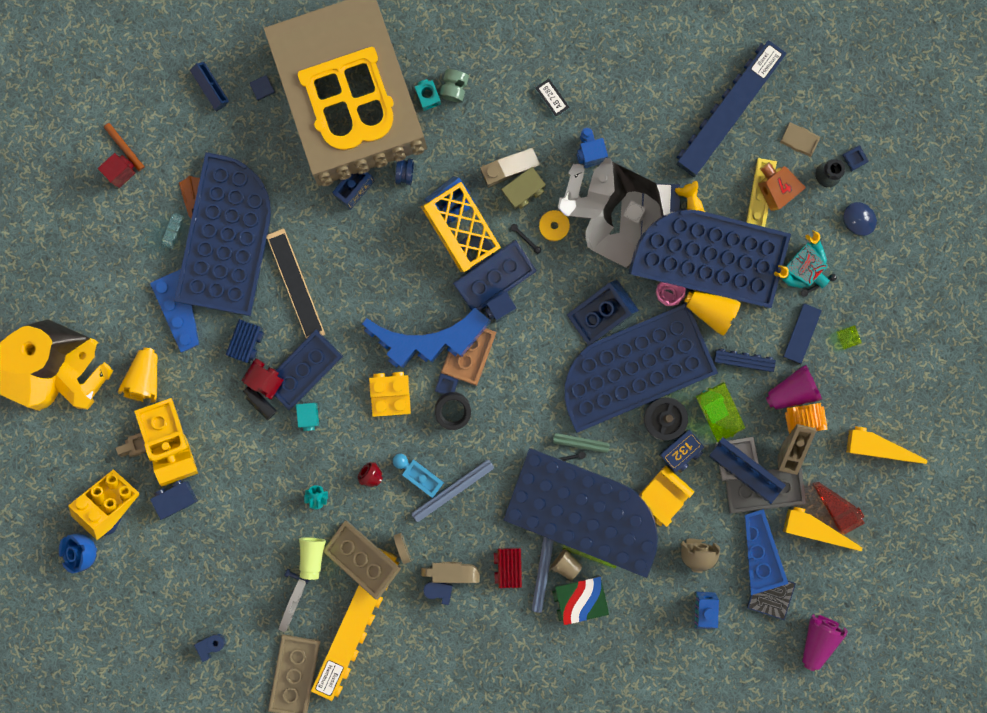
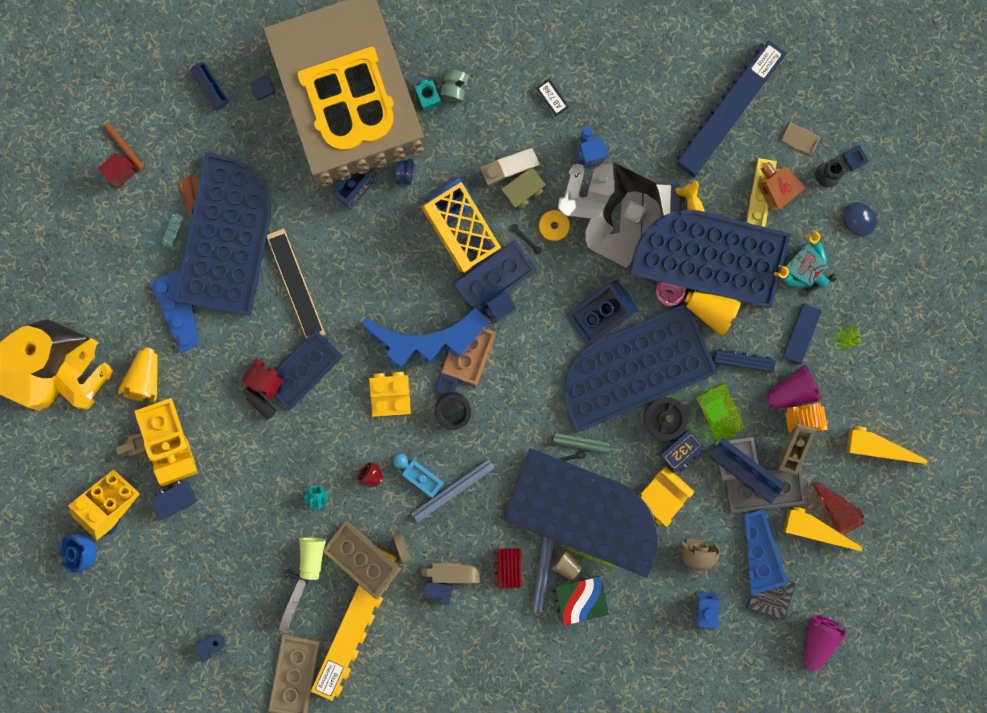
dark blue brick [226,319,264,364] -> none
teal brick [296,403,319,431] -> none

